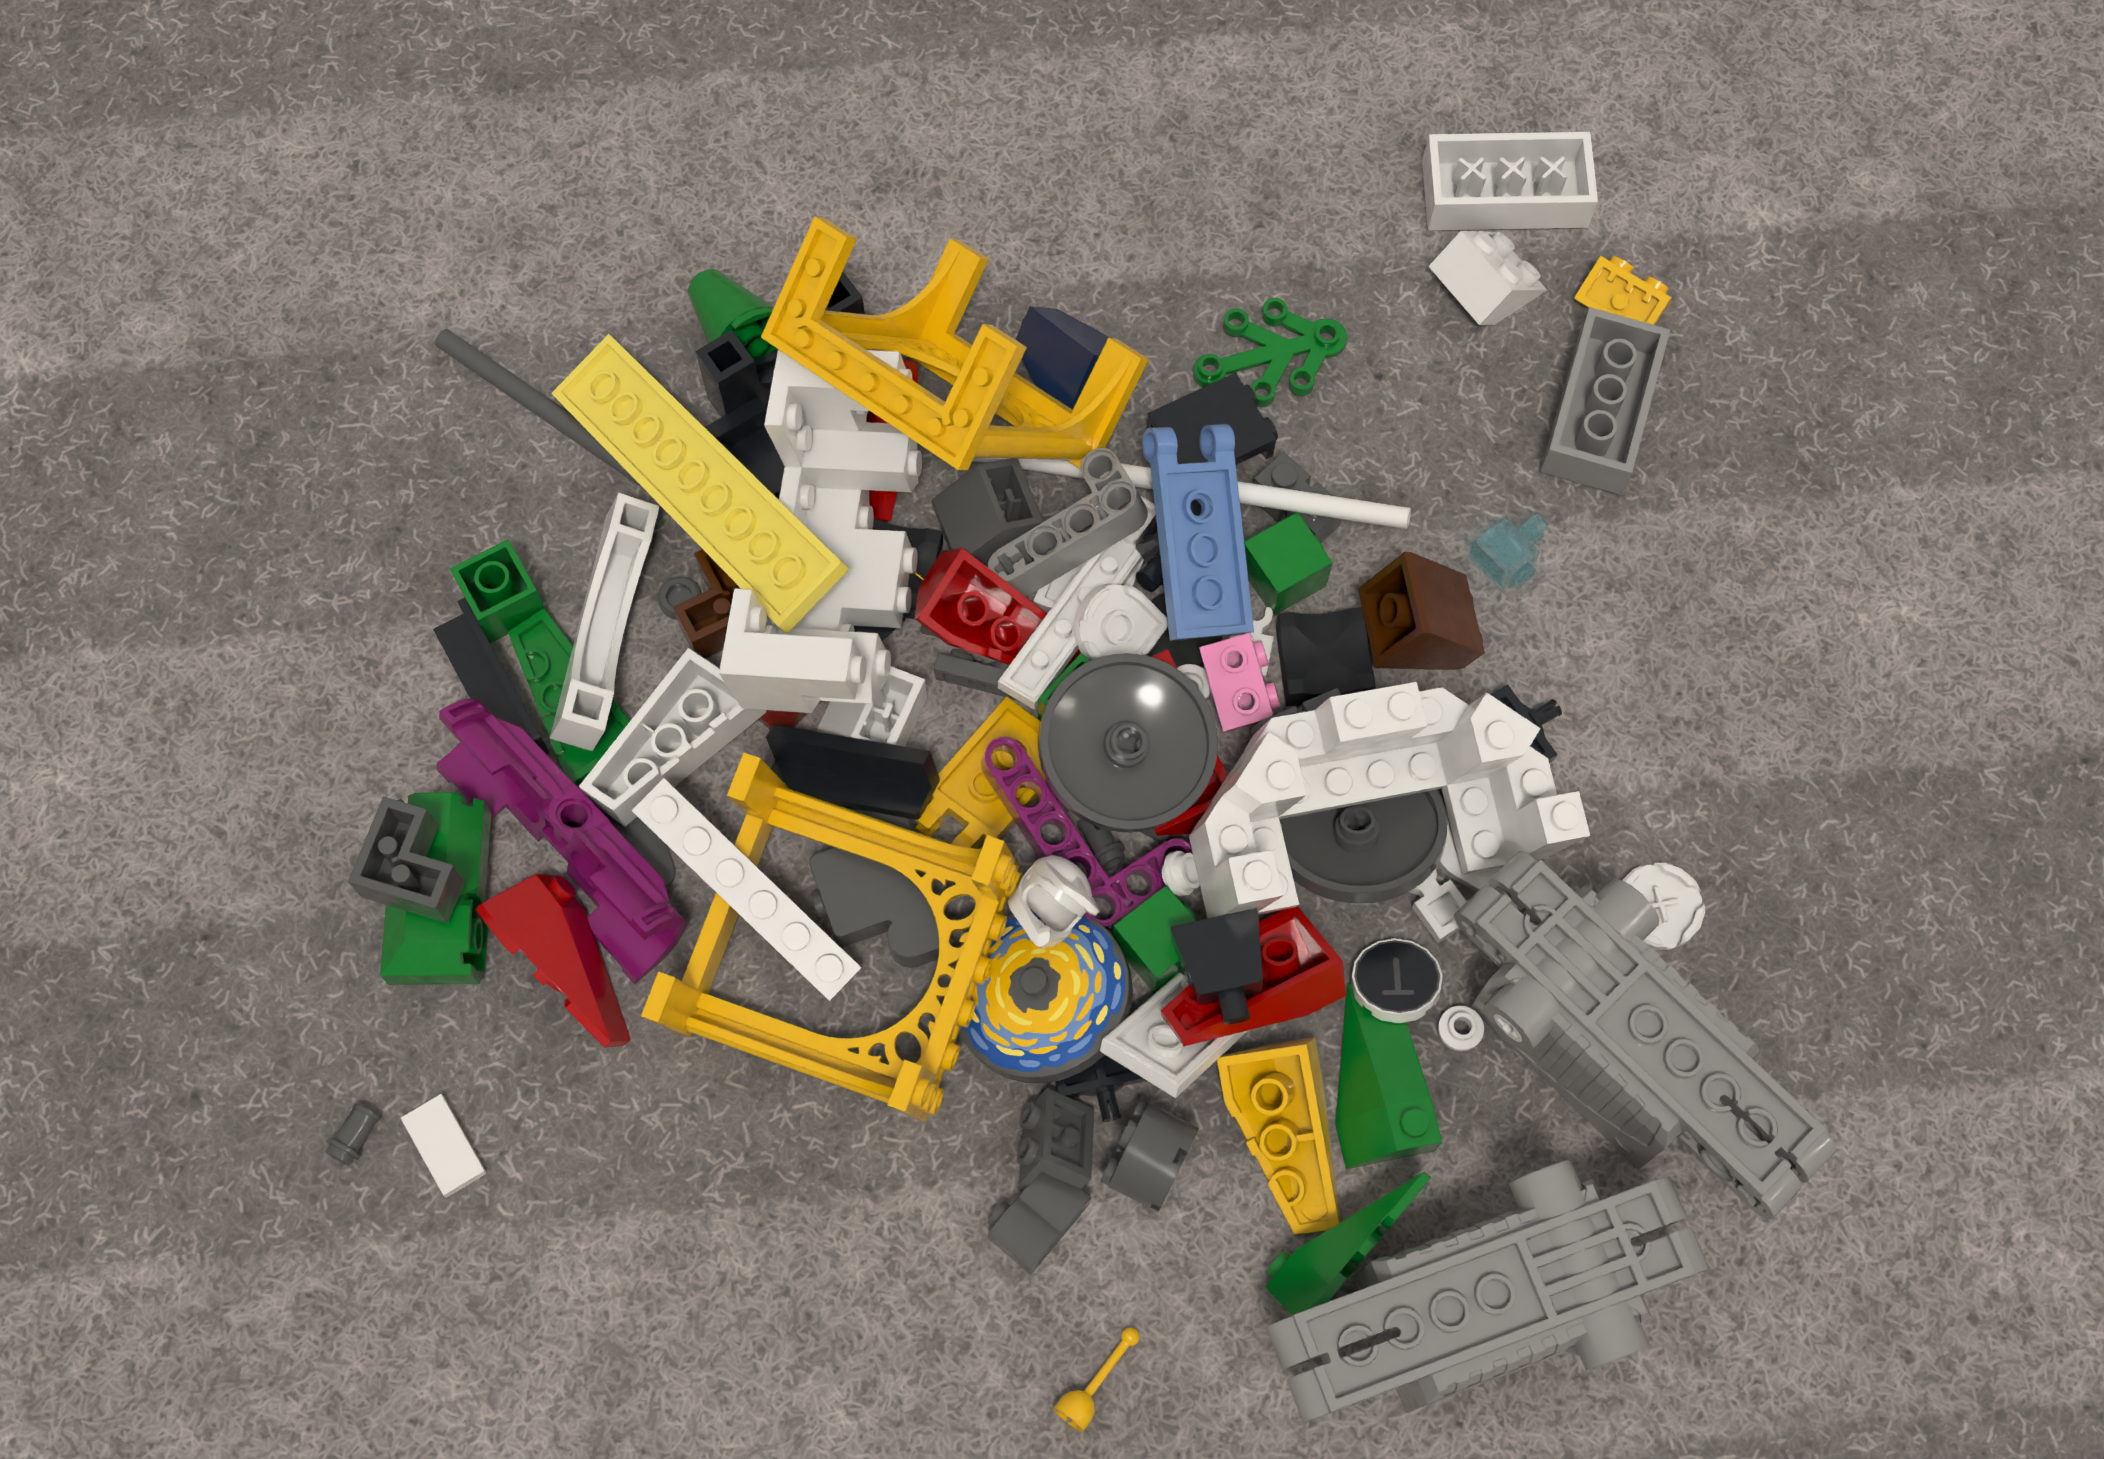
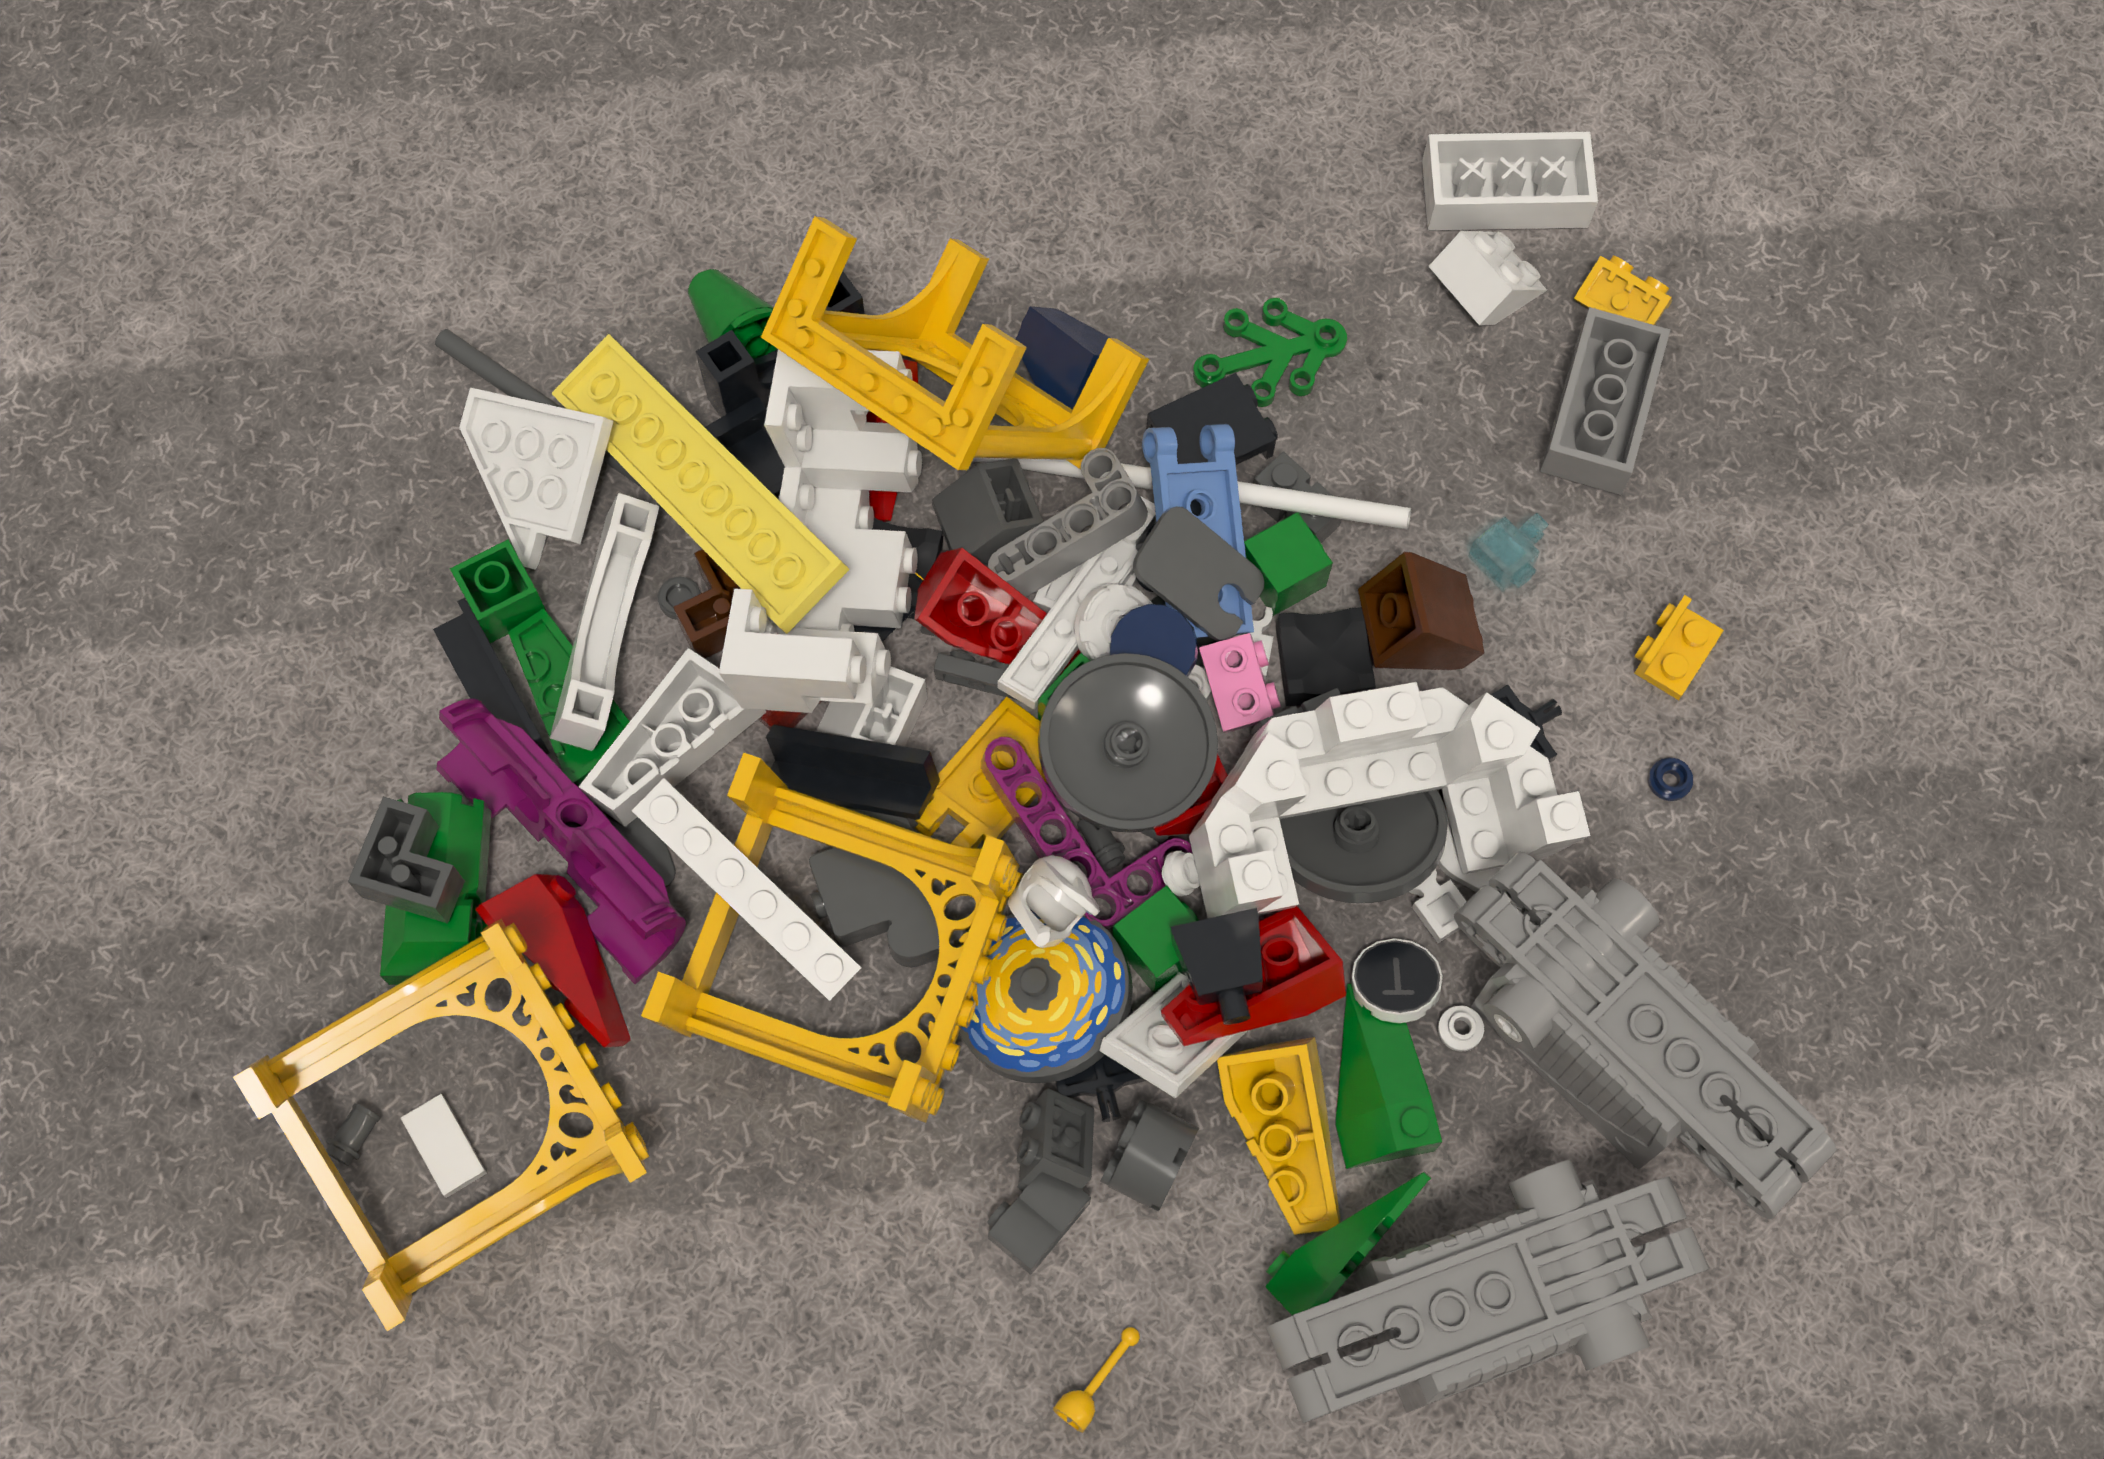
white tile [1623,863,1705,950] -> none
none -> yellow arch [233,919,650,1331]
none -> white wing [459,388,614,570]
none -> dark blue tile [1110,604,1198,677]
none -> dark grey piece [1133,506,1264,641]
none -> yellow bracket [1634,595,1724,700]
none -> dark blue plate [1648,758,1693,801]

